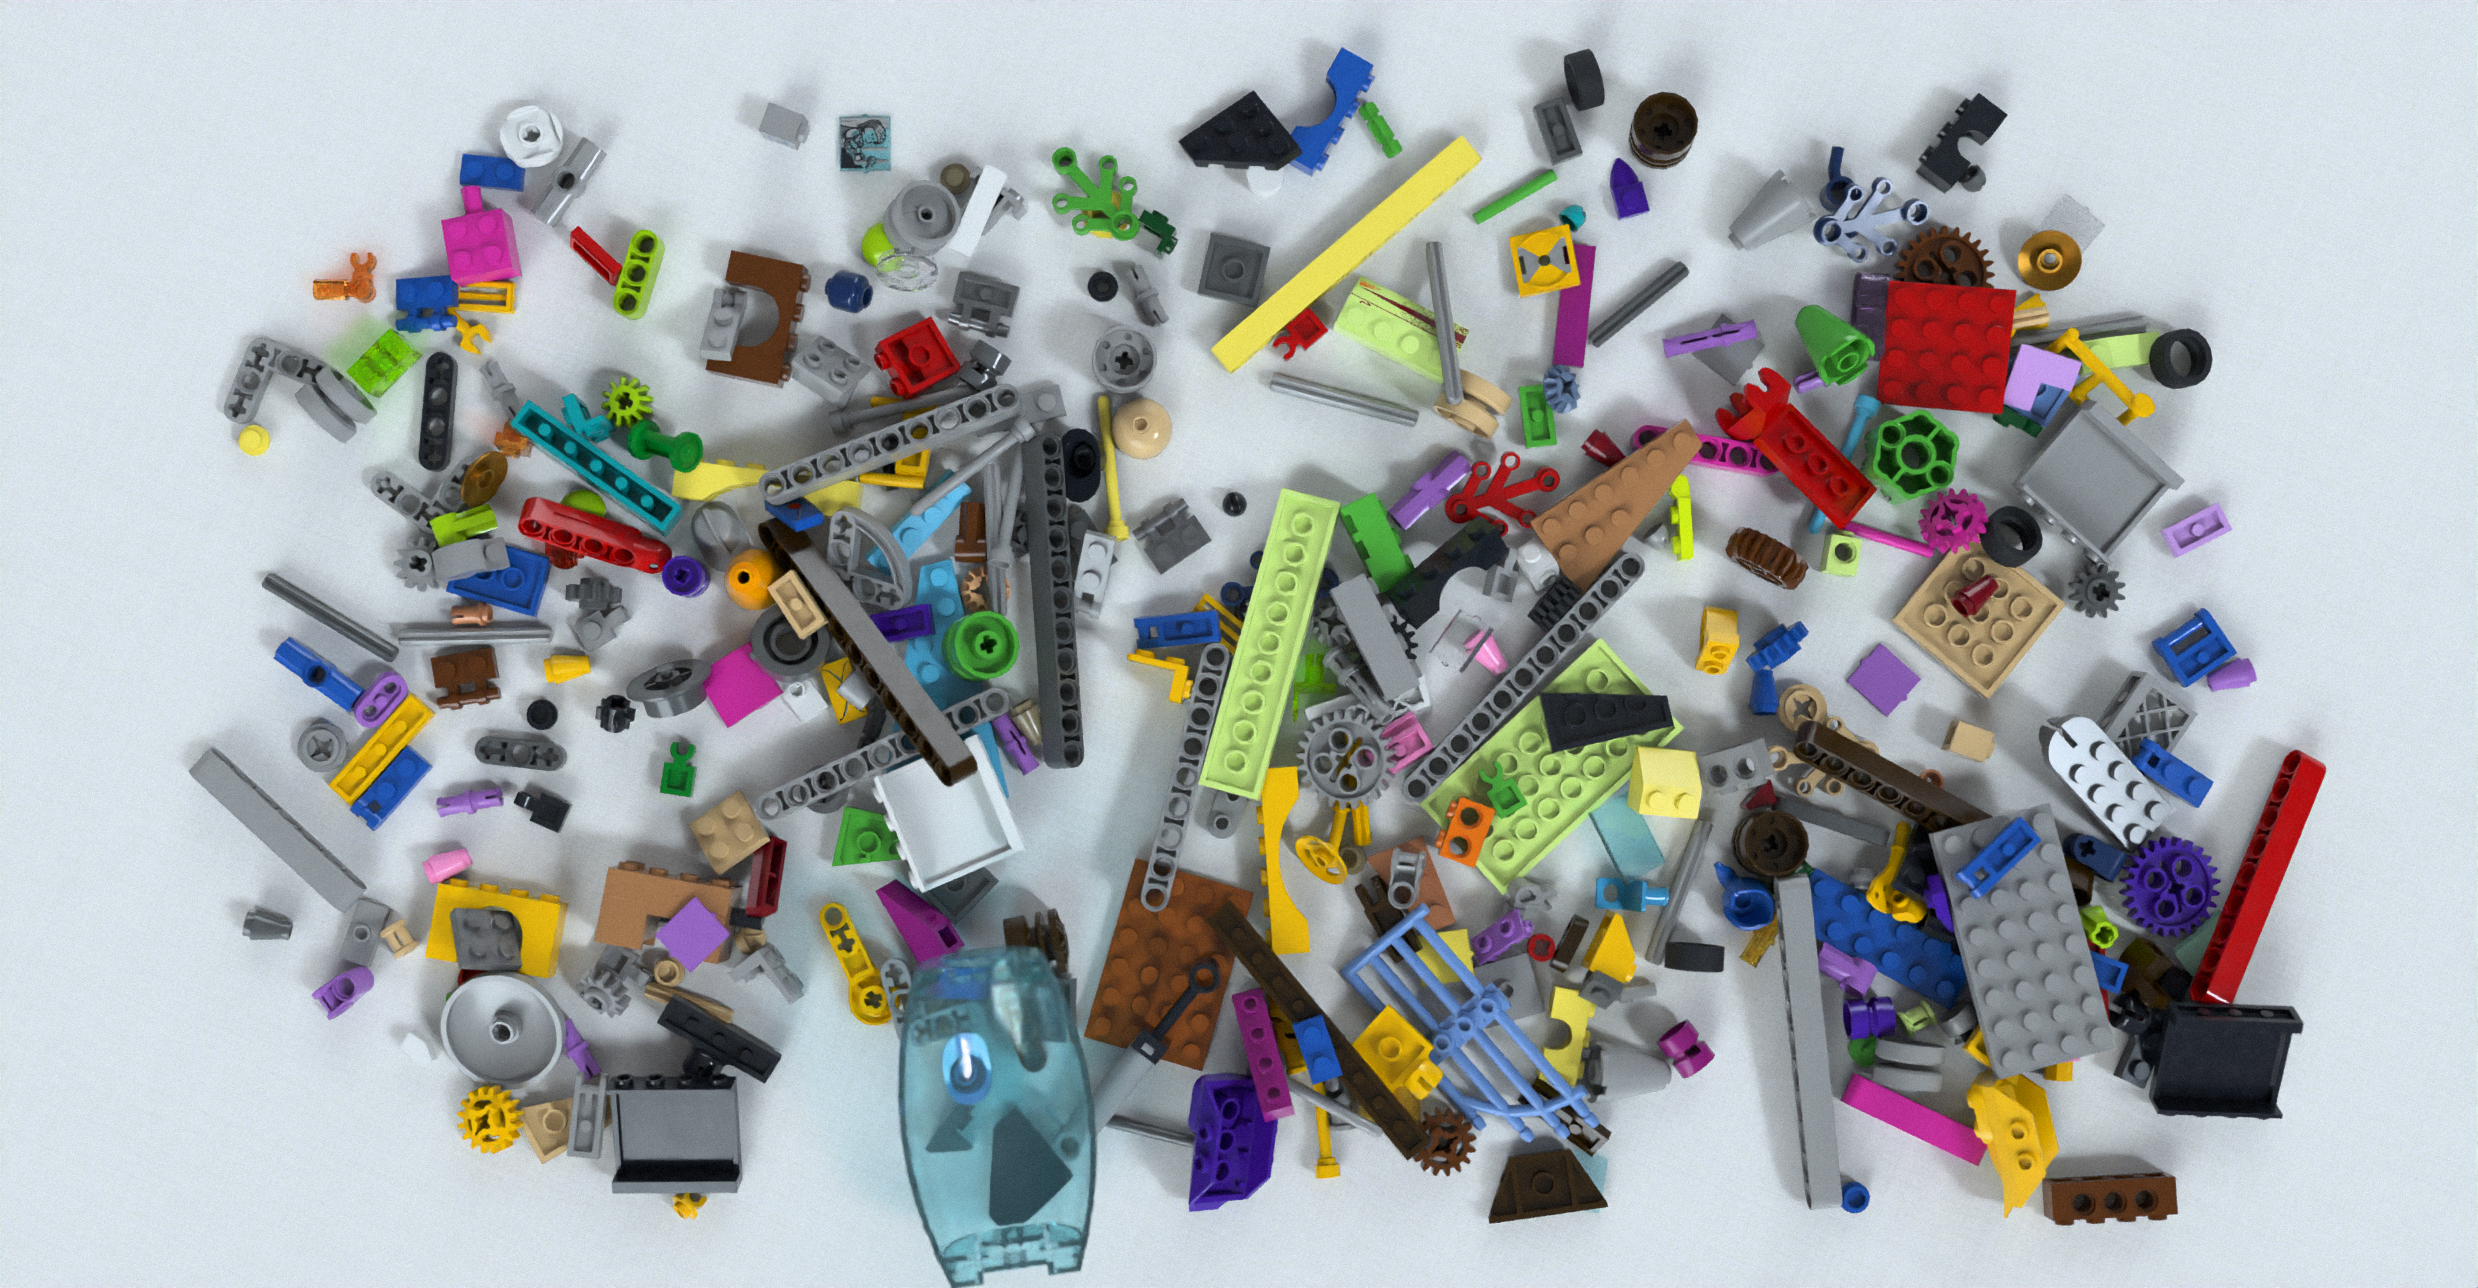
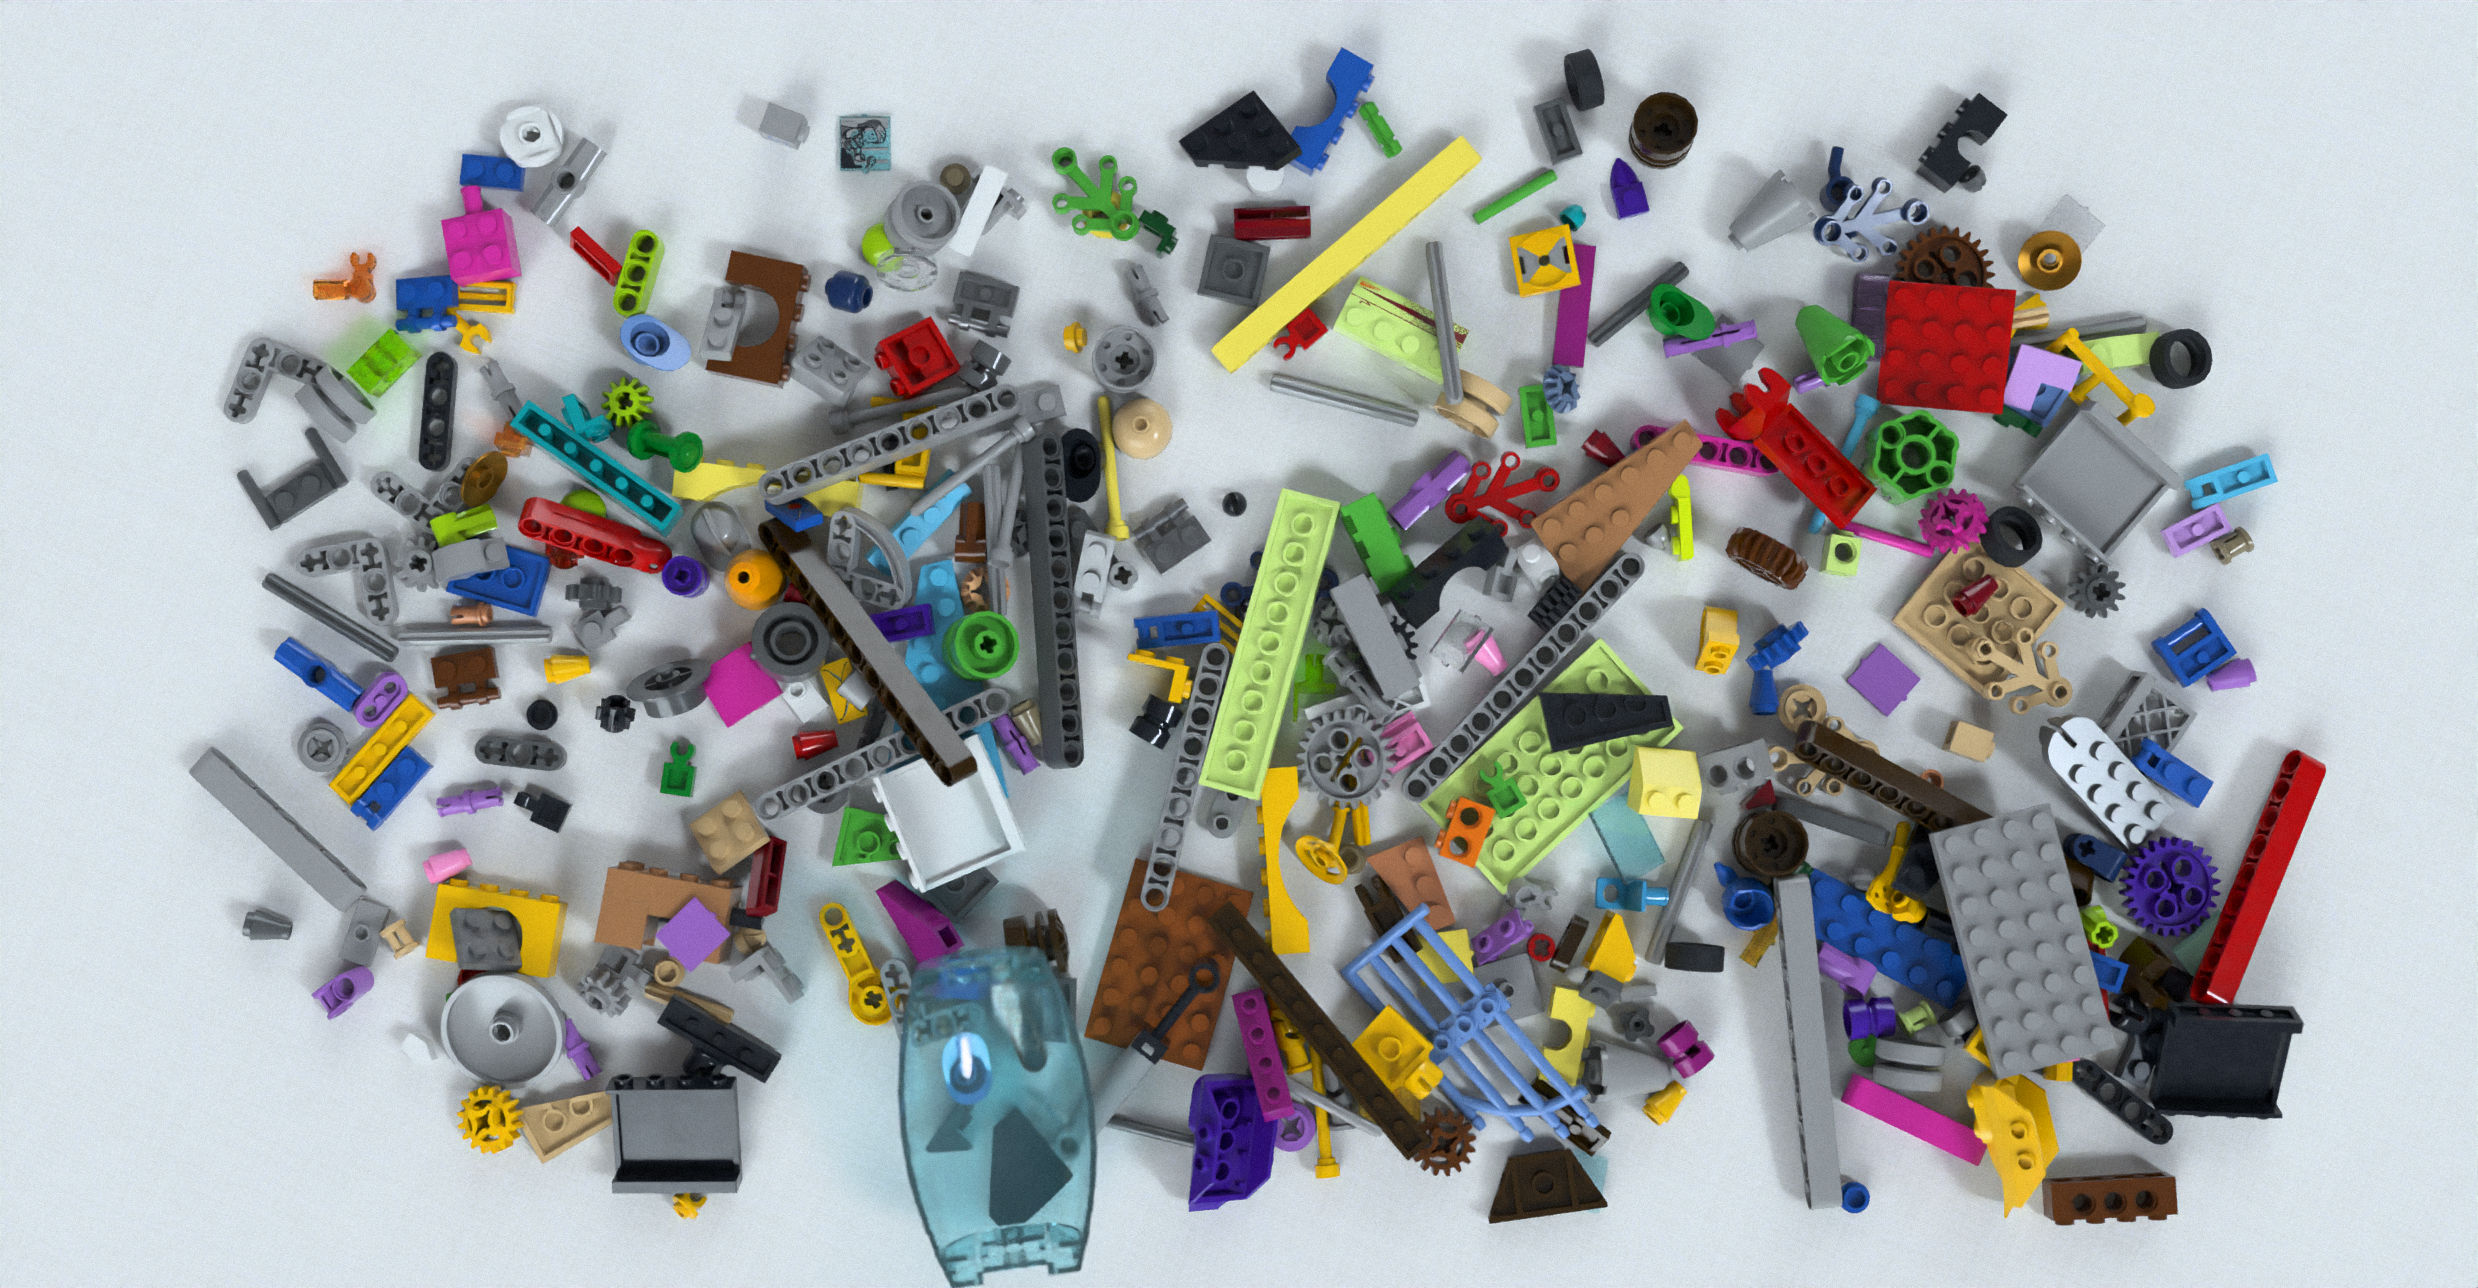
light yellow plate [238,425,270,456] -> none
light grey hinge [567,1071,610,1159] -> none
tan plate [767,570,829,639] -> none
black plate [1088,271,1118,302] -> none
blue plate [1292,1014,1343,1085] -> none
light grey piece [1388,847,1426,909] -> none
dark purple plate [1923,874,1954,933] -> none
blue plate [1954,816,2042,899] -> none
none -> dark grey plate [237,427,349,531]
none -> light grey beam [296,538,399,626]
none -> medium blue piece [620,314,691,371]
none -> red cone [791,729,839,761]
none -> yellow plate [1063,322,1088,353]
none -> light grey bush [1109,562,1138,591]
none -> black wheel [1128,693,1184,750]
none -> dark red piece [1234,206,1311,241]
none -> medium lavender gear [1275,1102,1315,1152]
none -> dark grey plate [1619,1007,1655,1042]
none -> yellow cone [1642,1080,1687,1126]
none -> green piece [1646,283,1715,340]
none -> tan plant [1966,627,2073,715]
none -> black beam [2072,1058,2173,1145]
none -> medium azure plate [2184,453,2278,510]
none -> dark tan bush [2211,527,2254,565]

